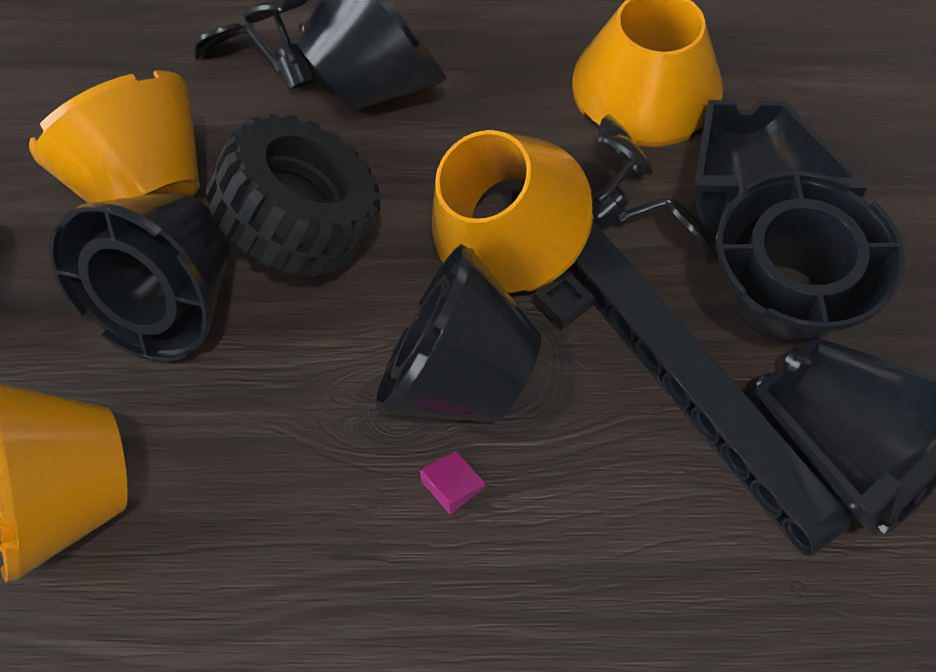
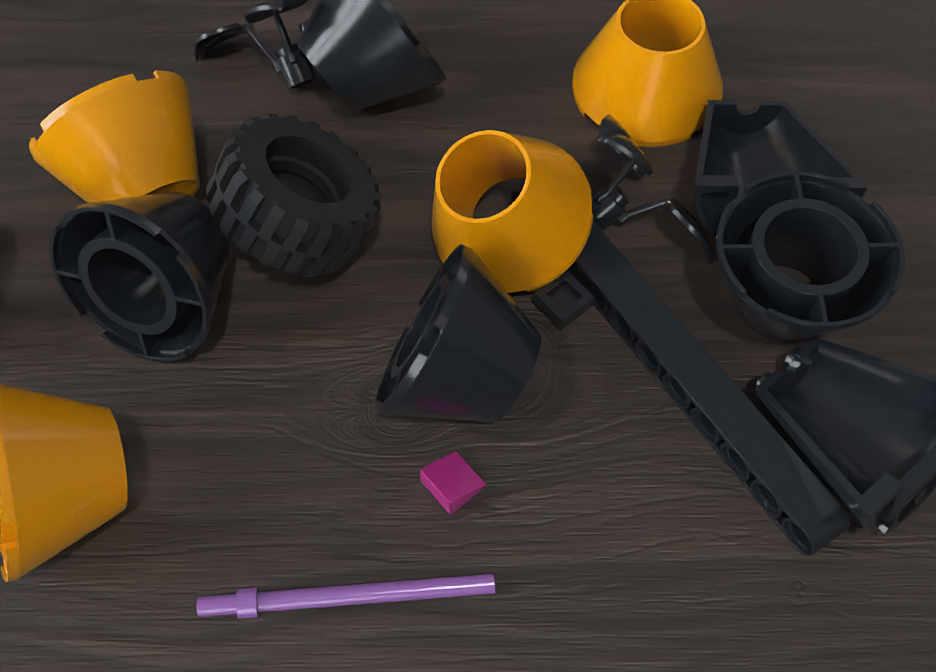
none -> medium lavender bar [197,574,495,619]

